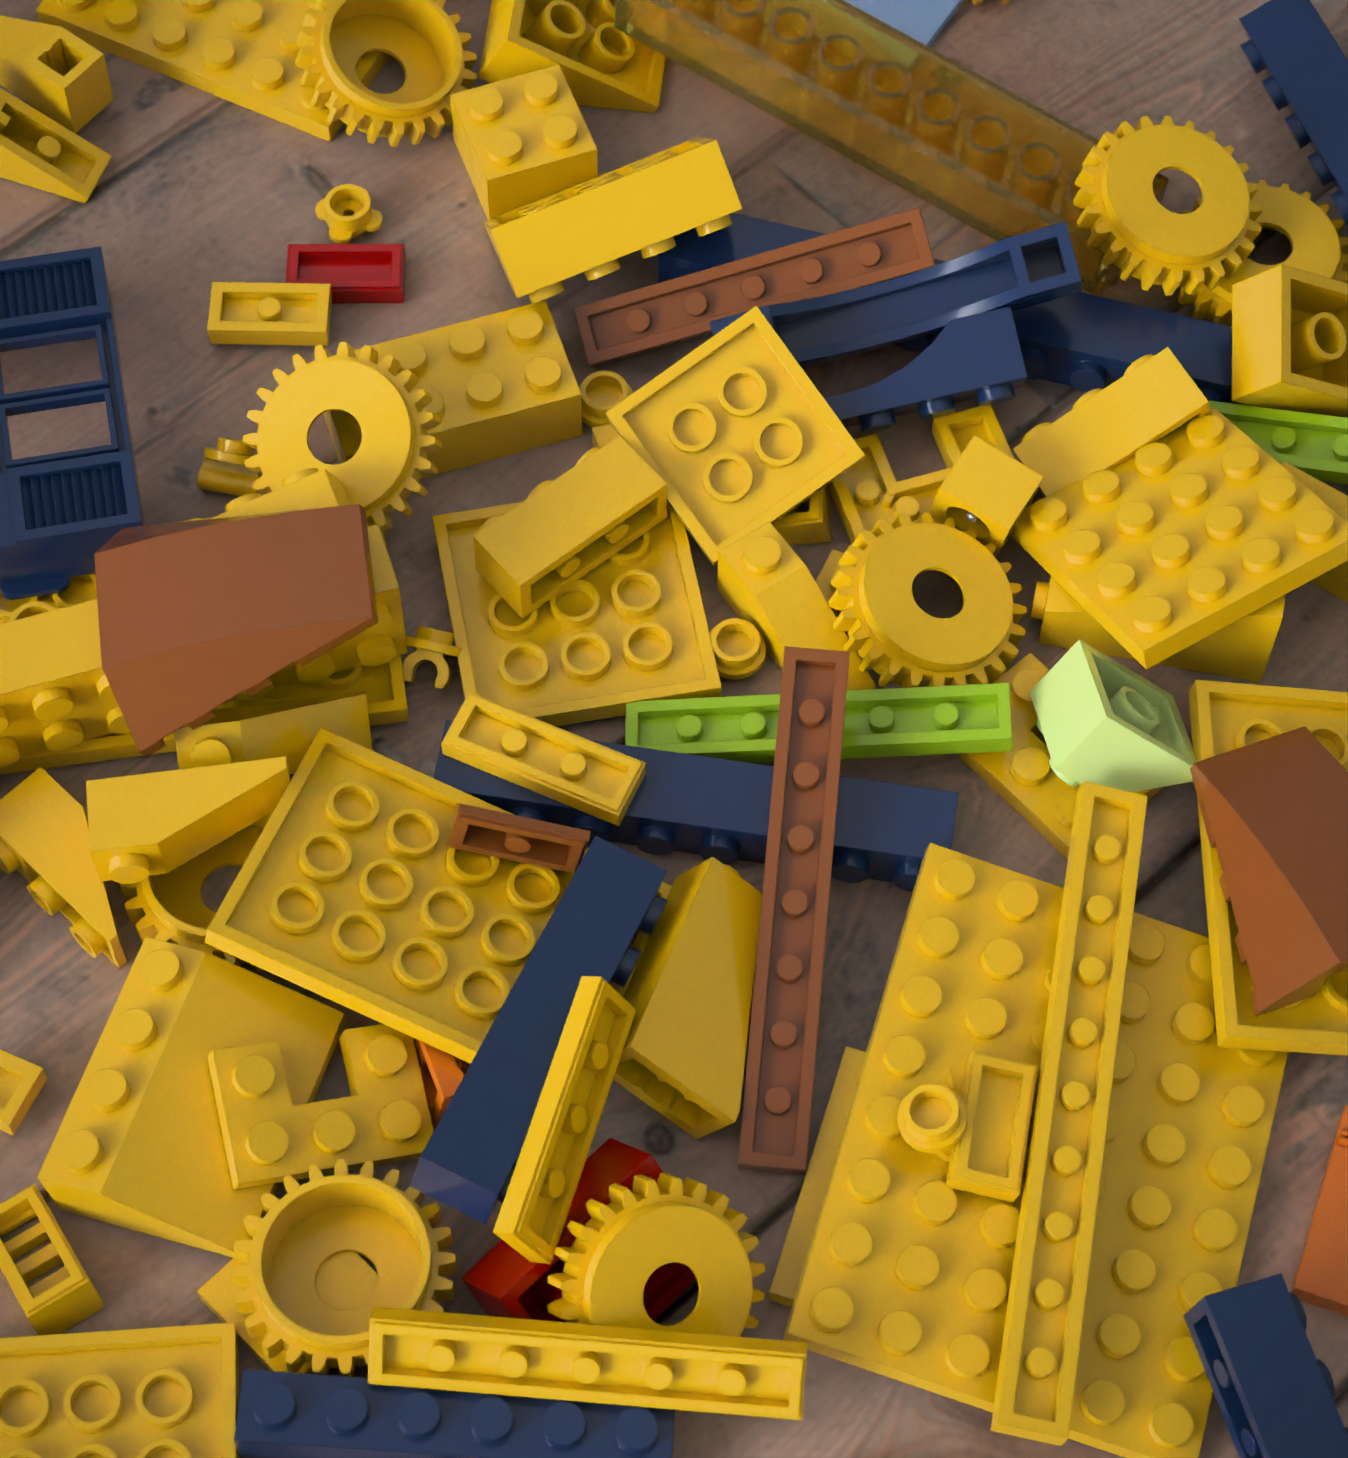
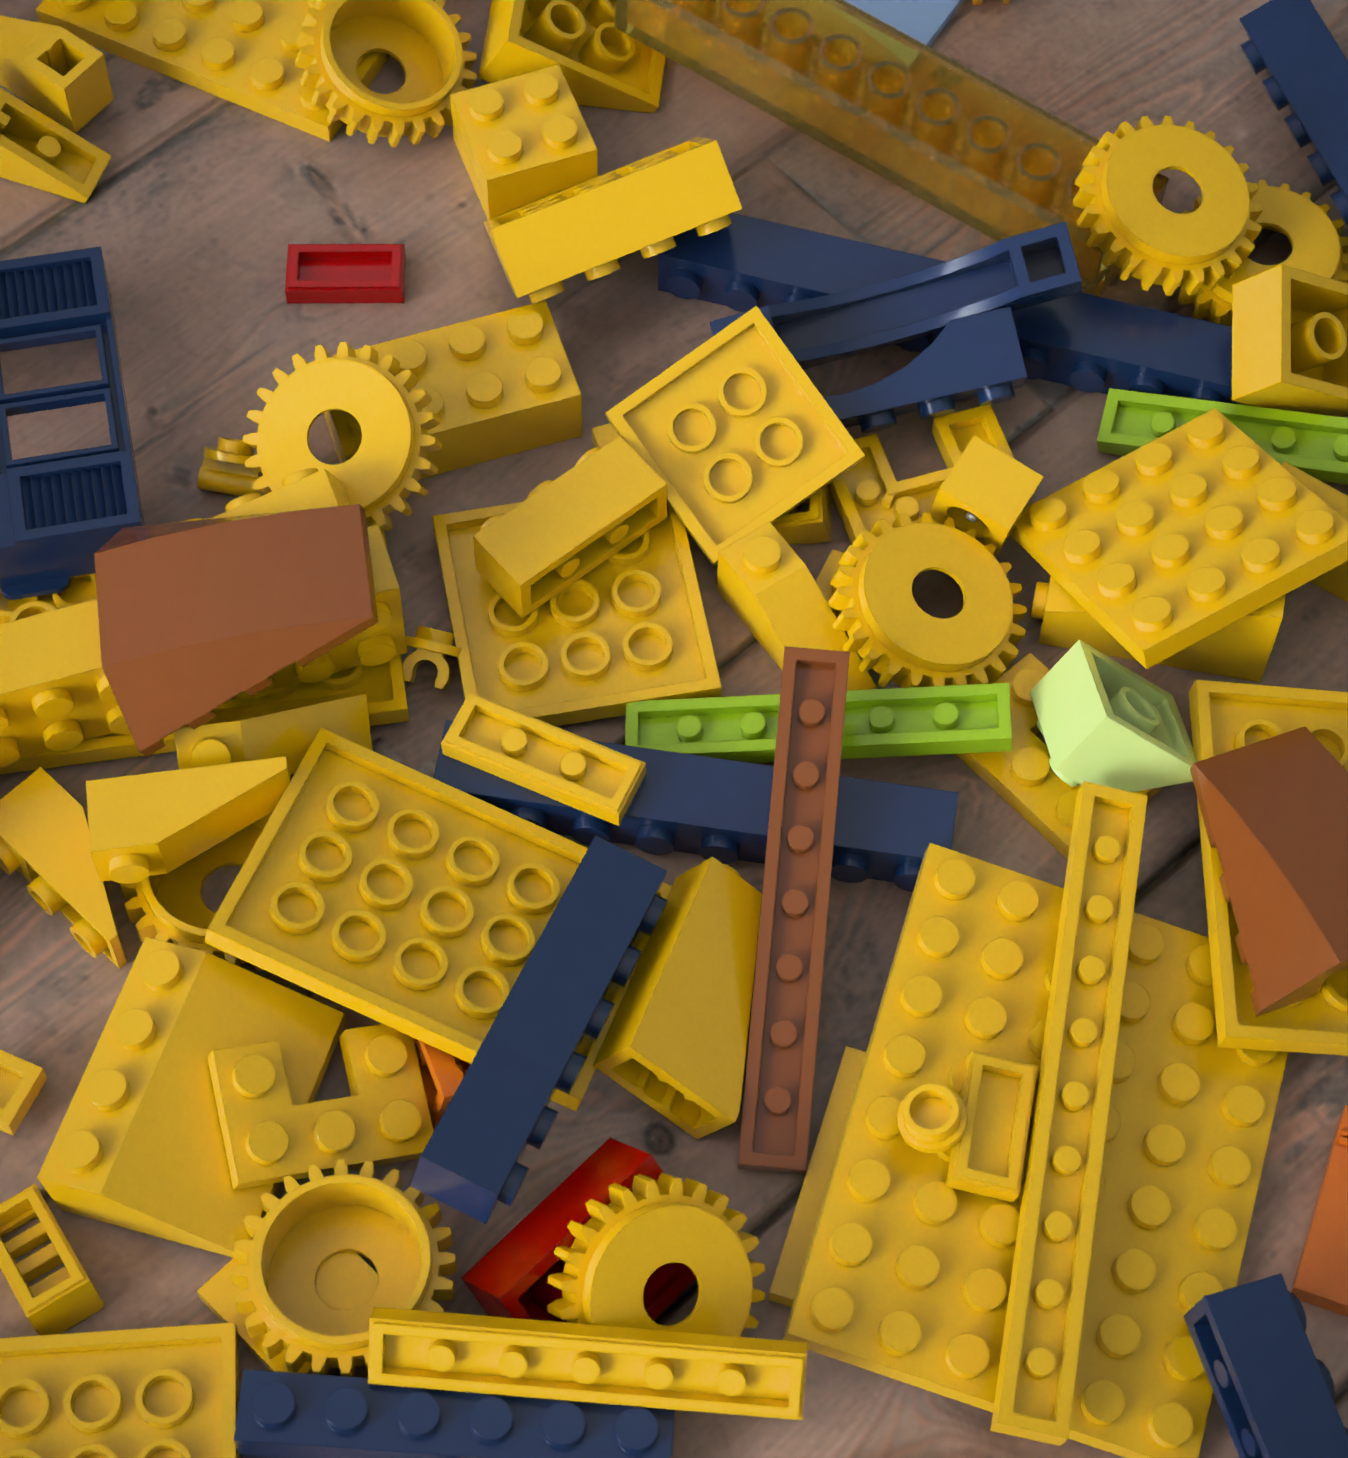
yellow plate [207,282,332,346] -> none
yellow plate [315,184,383,244] -> none
dark orange slope [448,803,591,873] -> none
yellow tile [493,976,636,1264] -> none
dark orange plate [573,208,935,367] -> none
yellow plate [579,371,633,427] -> none
yellow plate [709,618,766,680] -> none
yellow brick [1013,347,1212,499] -> none

